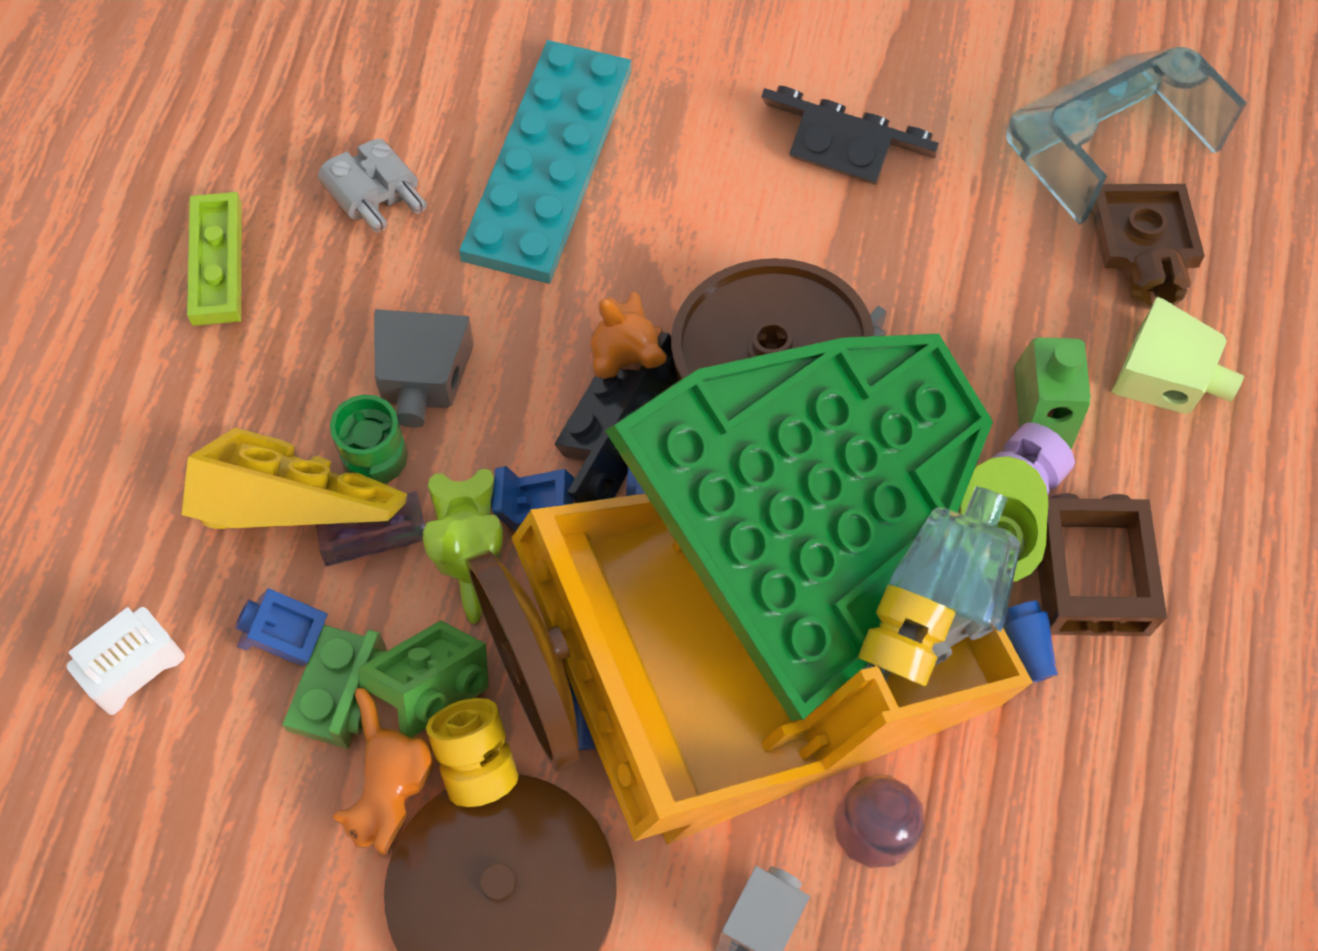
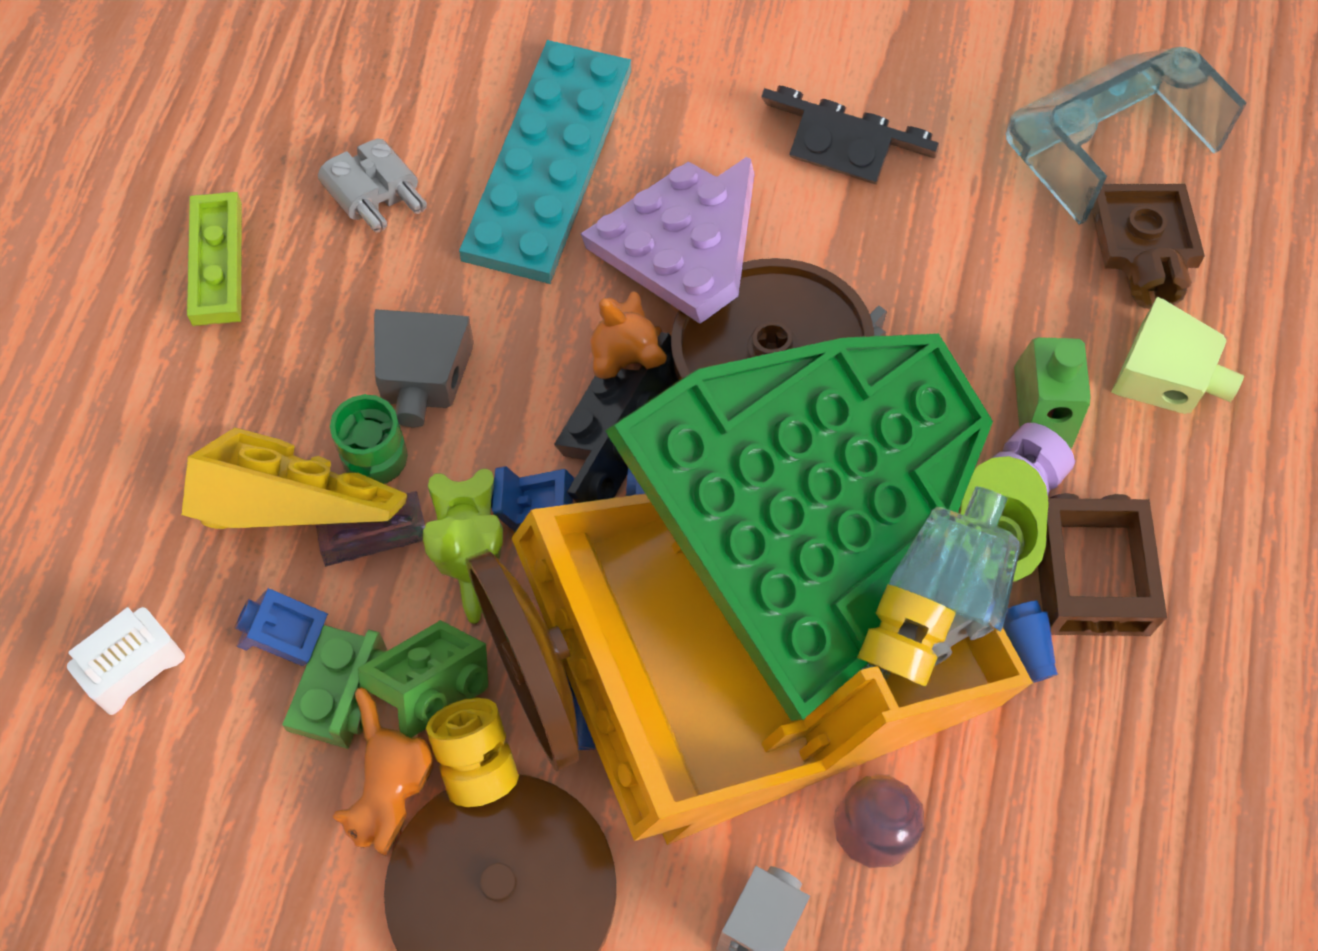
none -> lavender wing [581,157,754,323]

